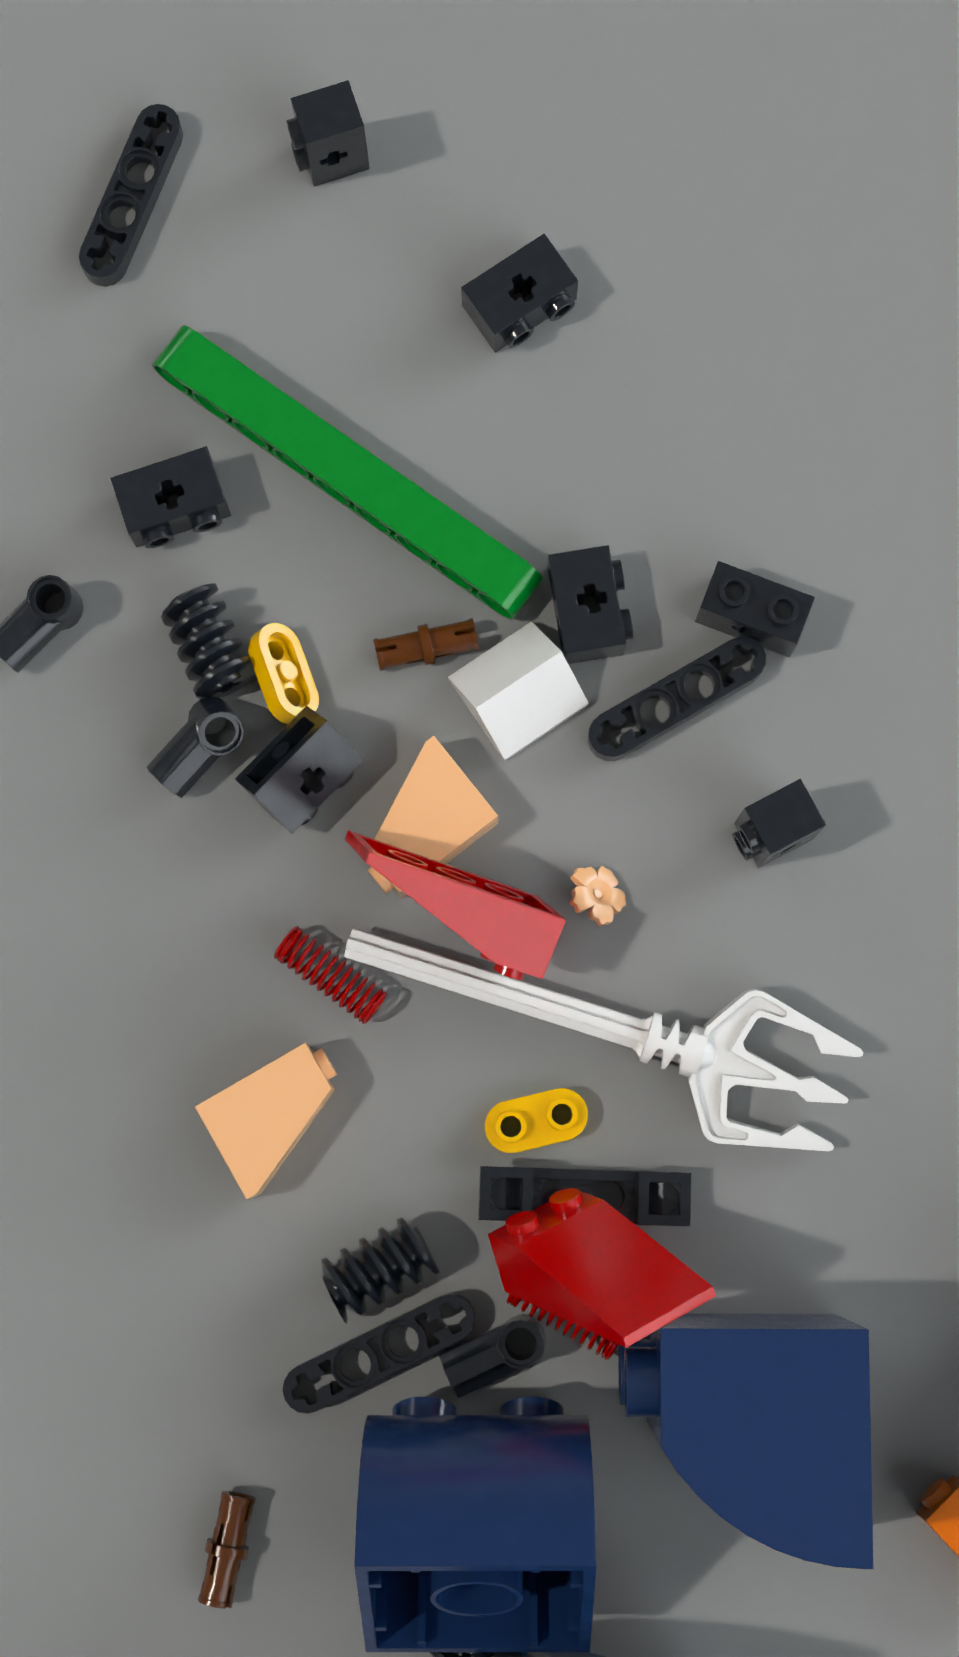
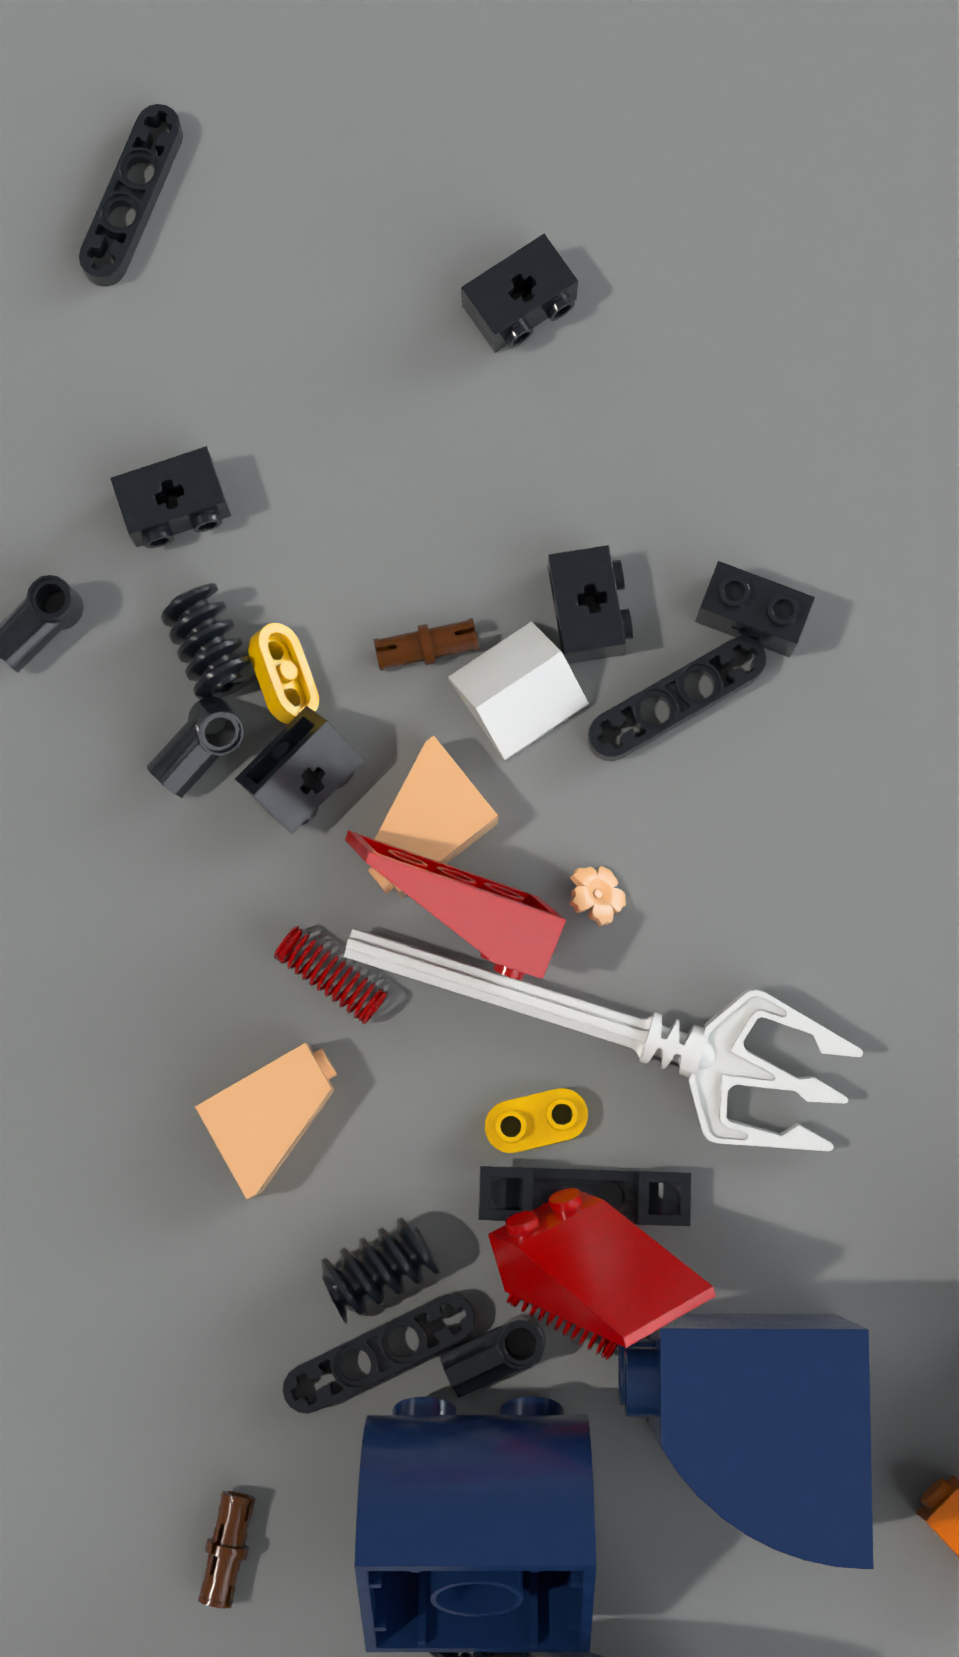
green beam [152,325,543,620] -> none
black brick [286,80,370,187] -> none
black brick [732,778,826,868] -> none

